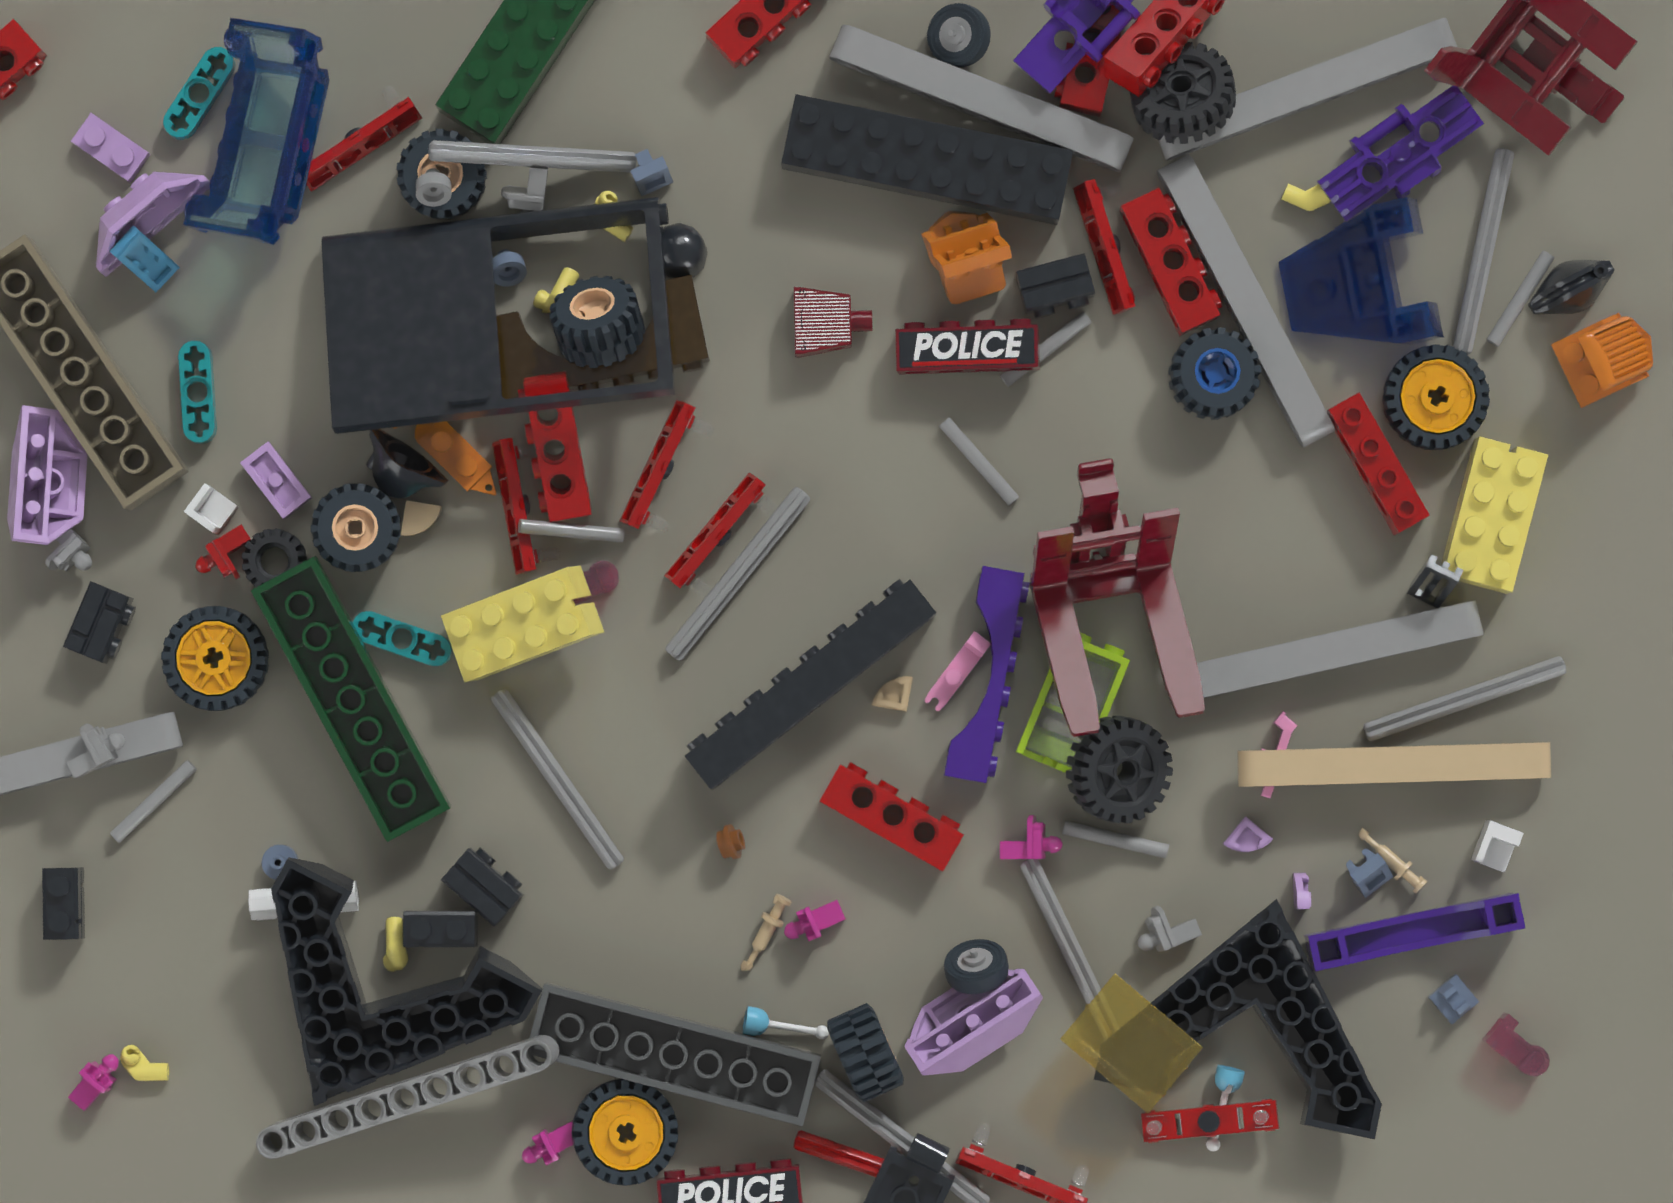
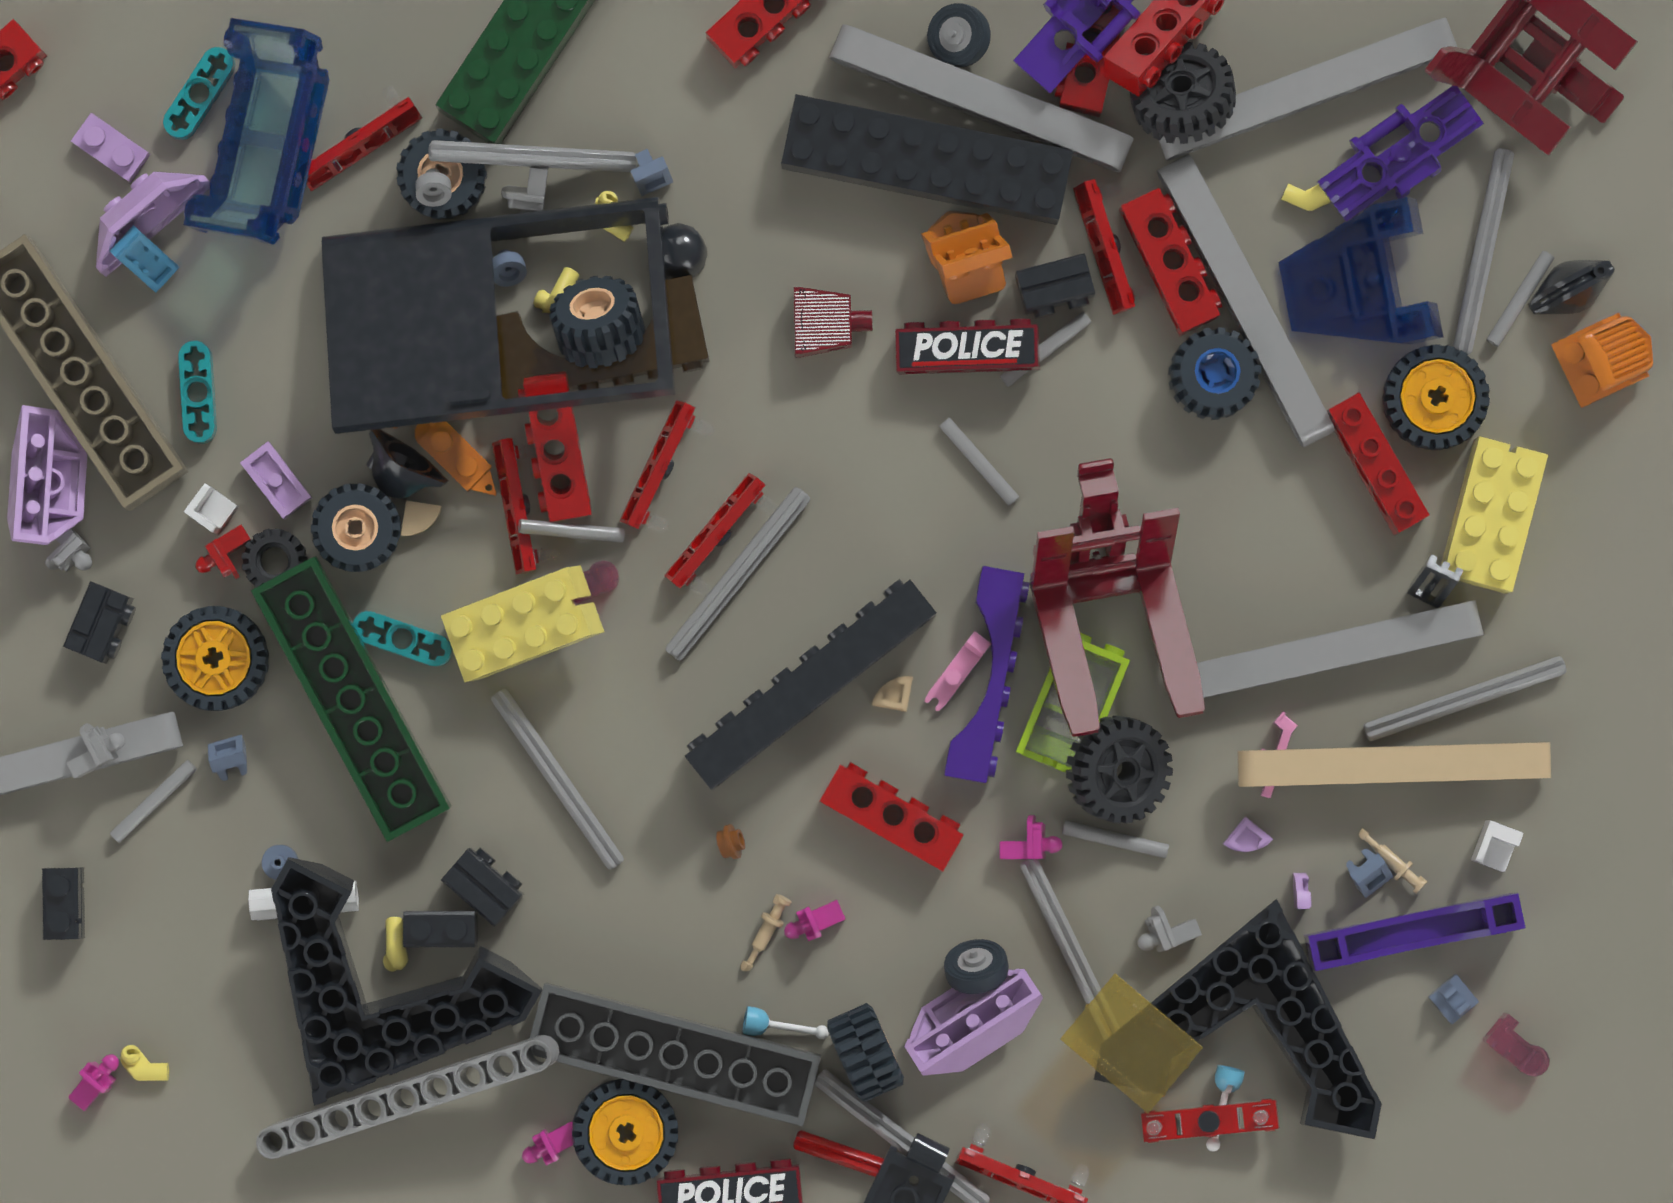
none -> sand blue tile [208,734,247,781]

